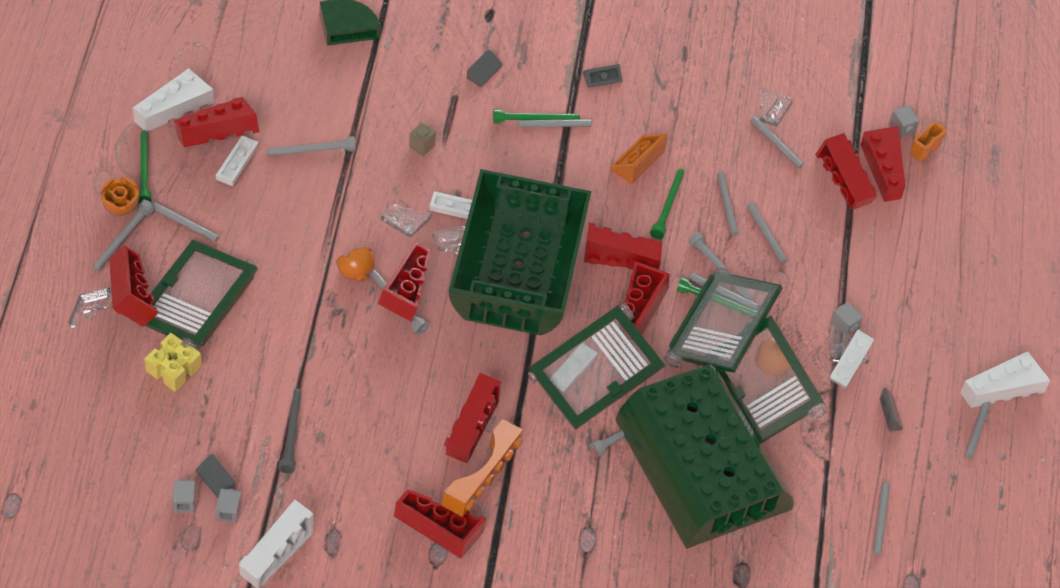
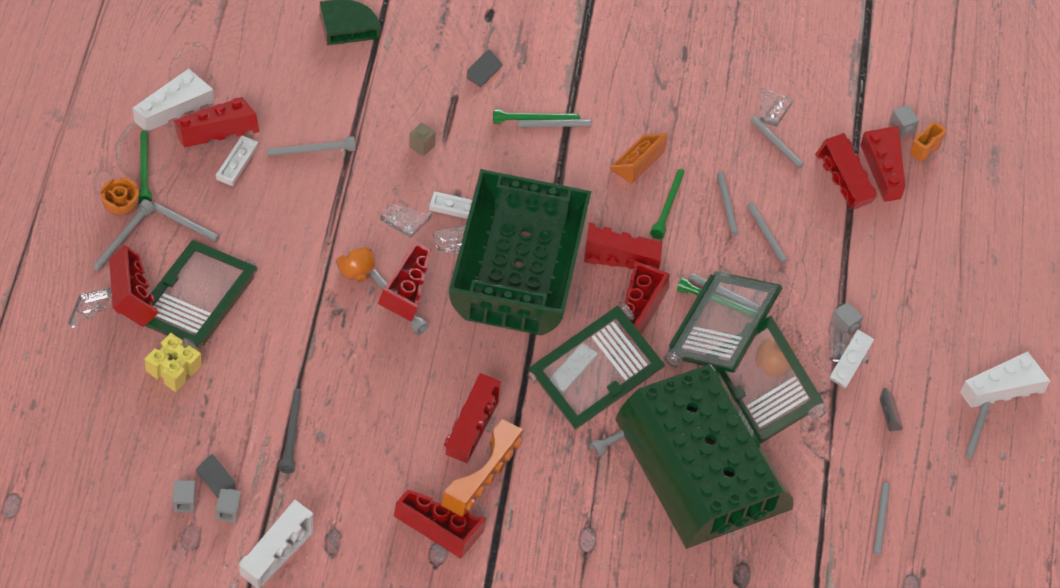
dark grey slope [583,64,623,88] -> none
light grey piece [688,232,753,302] -> none

